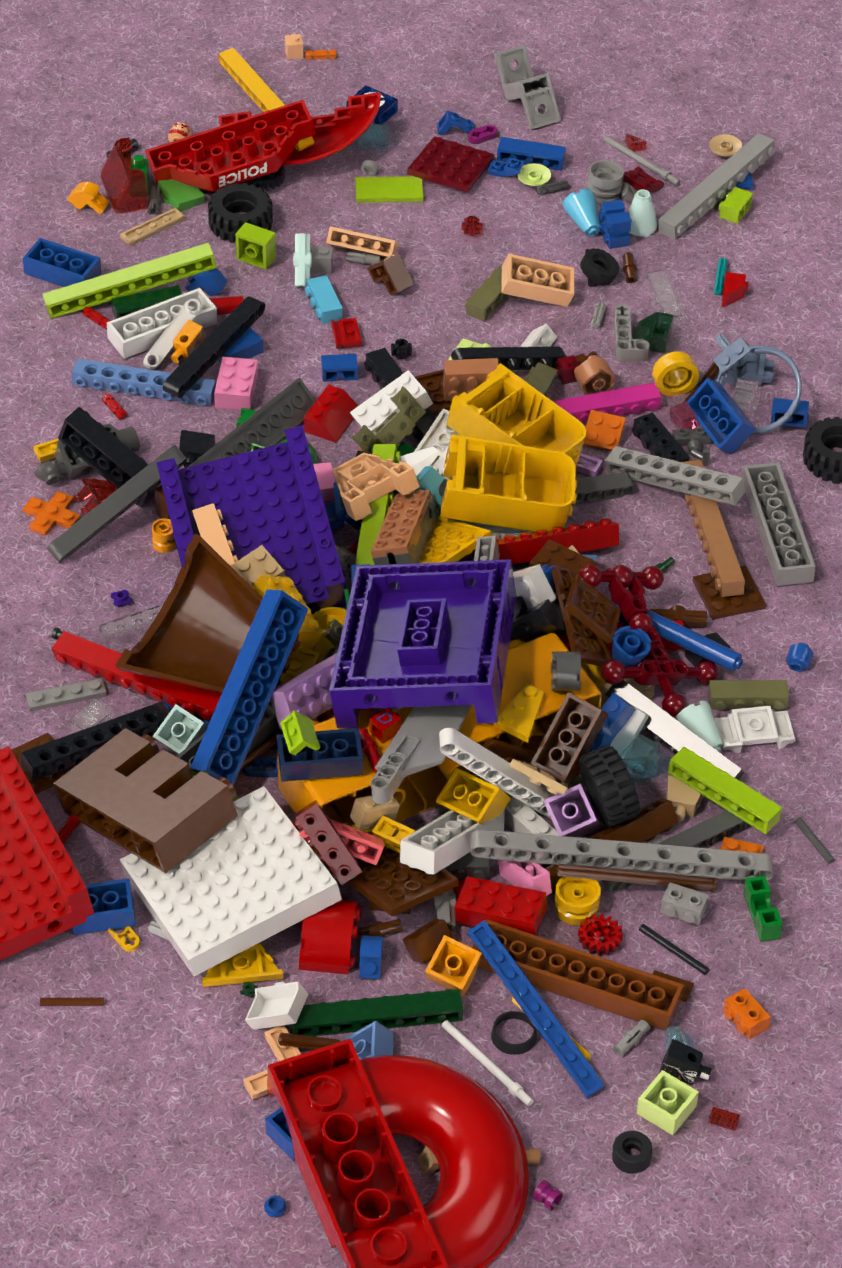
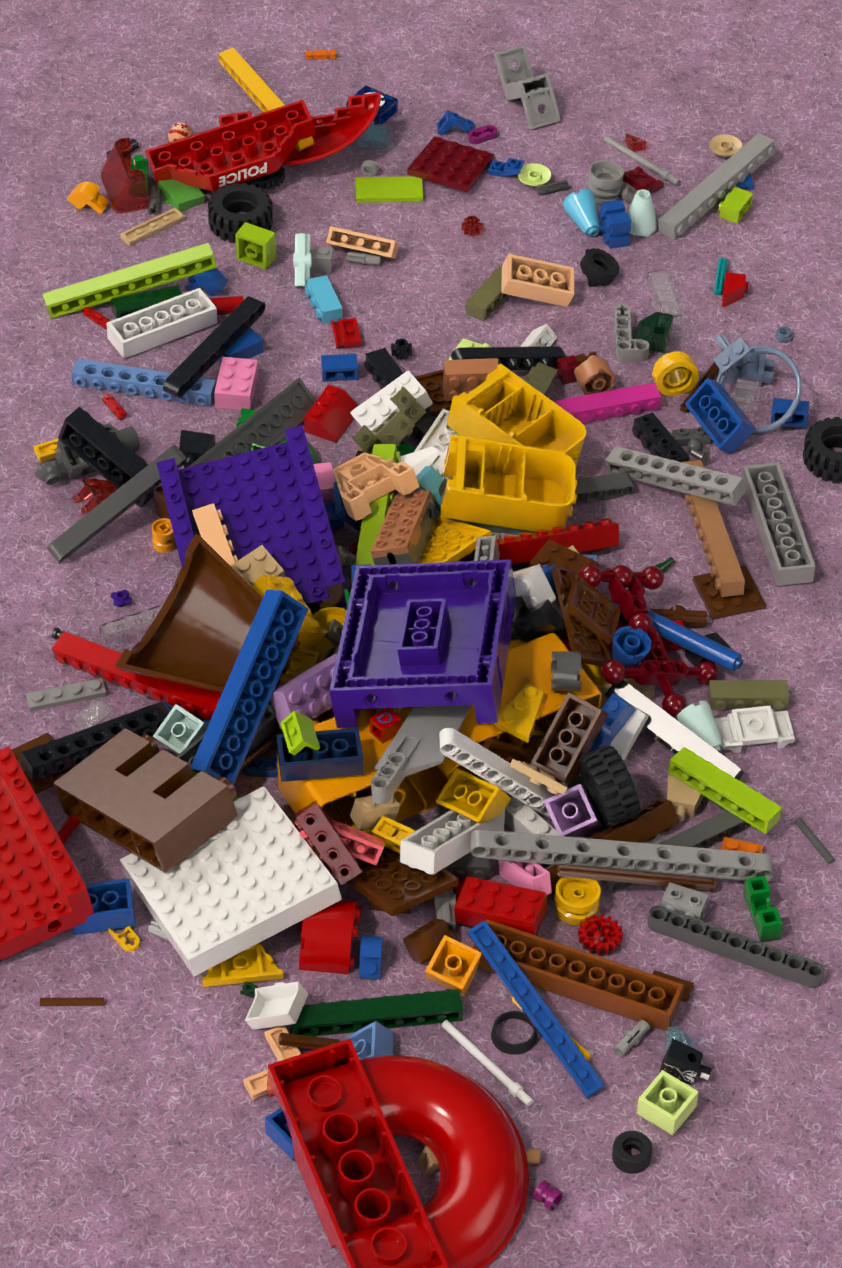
blue brick [23,238,102,287] -> none
orange plate [23,491,81,536] -> none
white piece [143,299,200,370] -> none
light orange torso [171,320,205,364] -> none
blue plate [264,1195,286,1217] -> none
light nougat brick [285,34,303,60] -> none
red pin [359,728,381,774] -> none
reddish brown pin [359,918,403,937] -> none
reddish brown brick [367,253,414,295] -> none
blue brick [497,137,566,171] -> none
lavender plate [576,453,603,477] -> none
orange plate [583,410,626,451] -> none
light grey axle [591,302,606,329] -> none
clear light blue slope [620,734,660,783] -> none
reddish brown pin [622,252,637,283] -> none
black bar [639,924,709,975] -> none
clear pink brick [669,402,696,429] -> none
clear red piece [708,1107,740,1131] -> none
orange brick [723,988,771,1039] -> none
blue head [786,642,813,672] -> none
none -> dark grey beam [648,906,824,988]
none -> sand blue plate [775,326,793,342]

